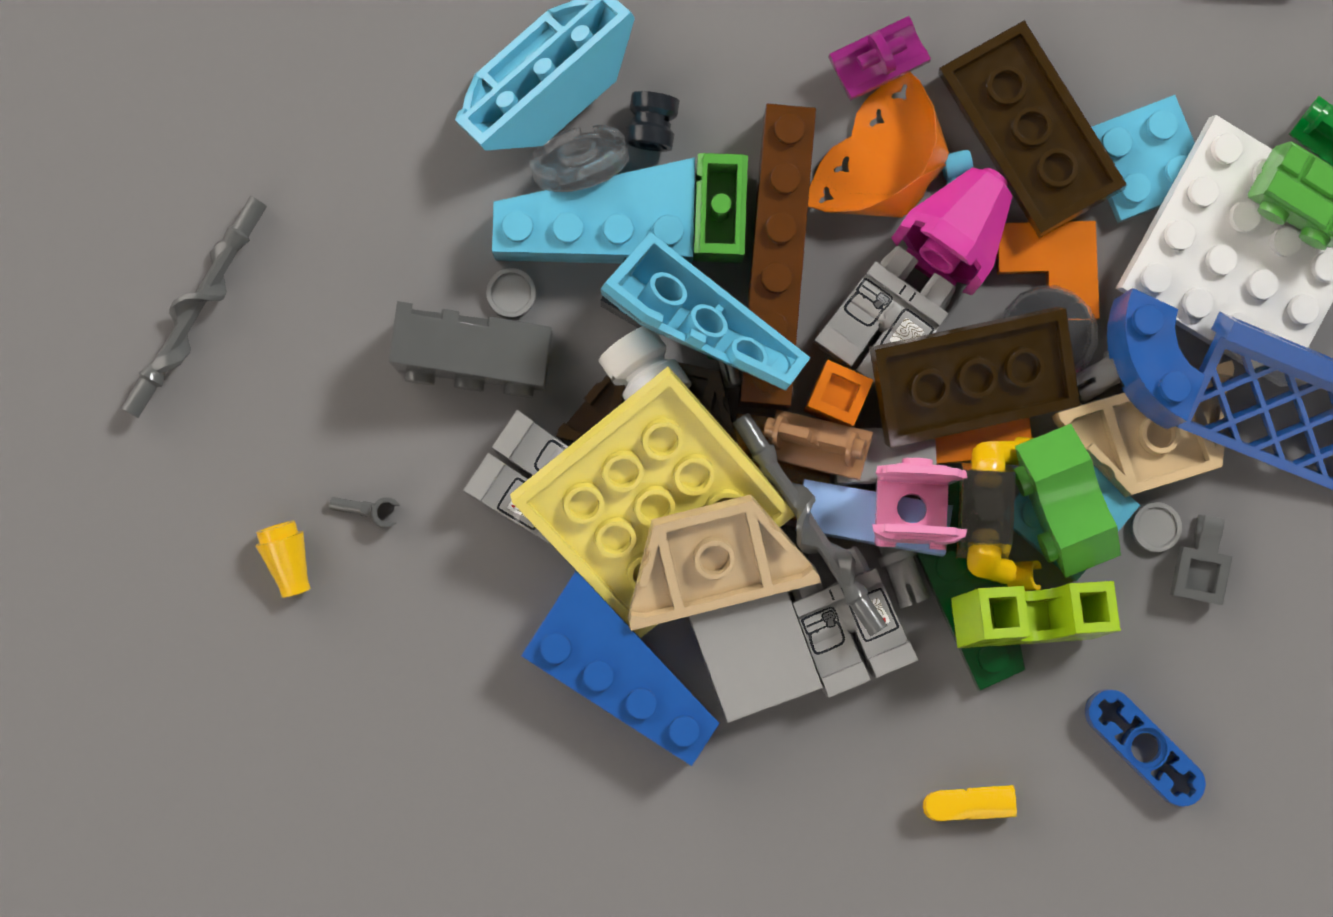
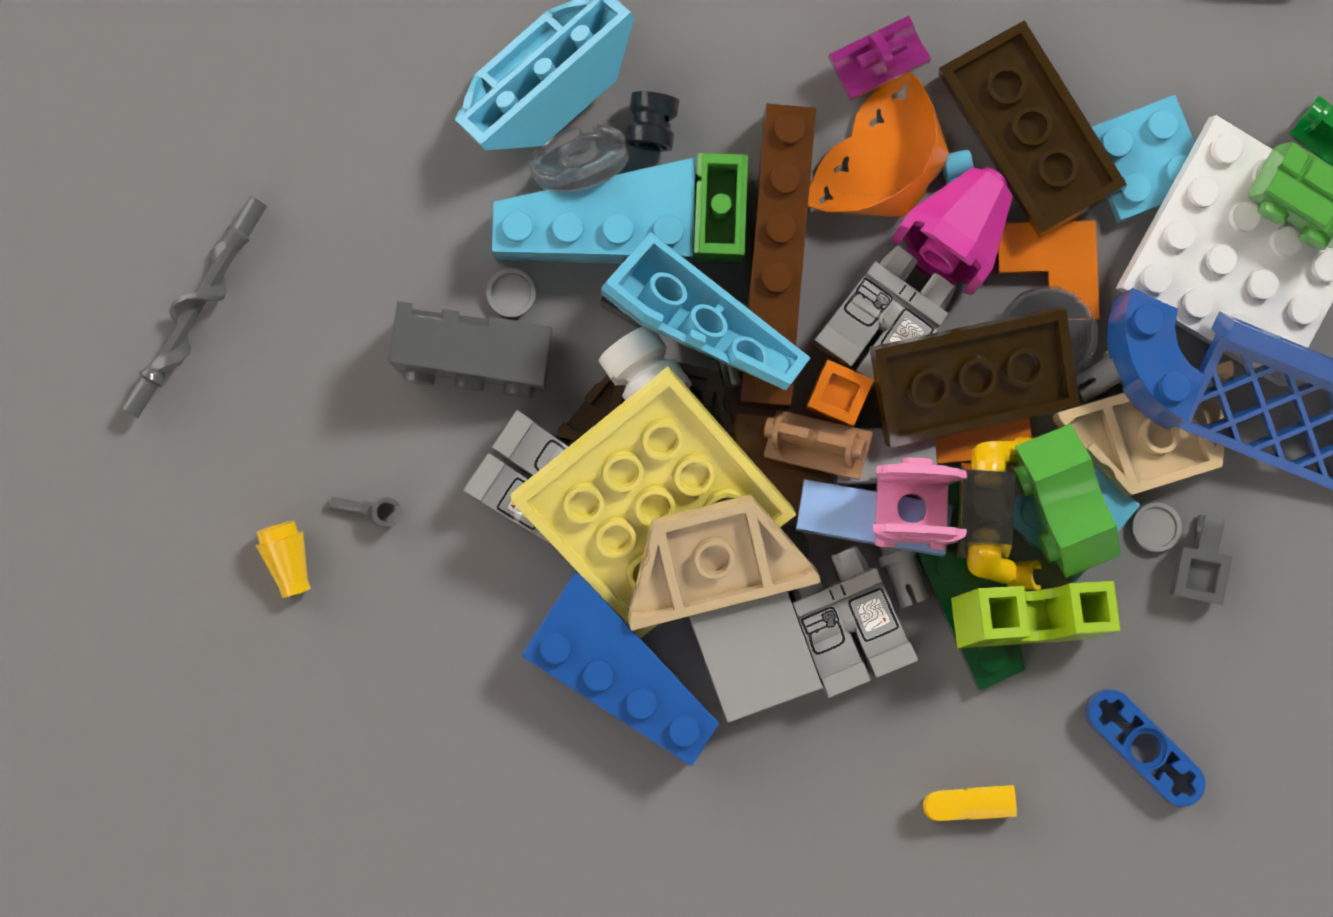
dark grey piece [732,413,887,637] -> none

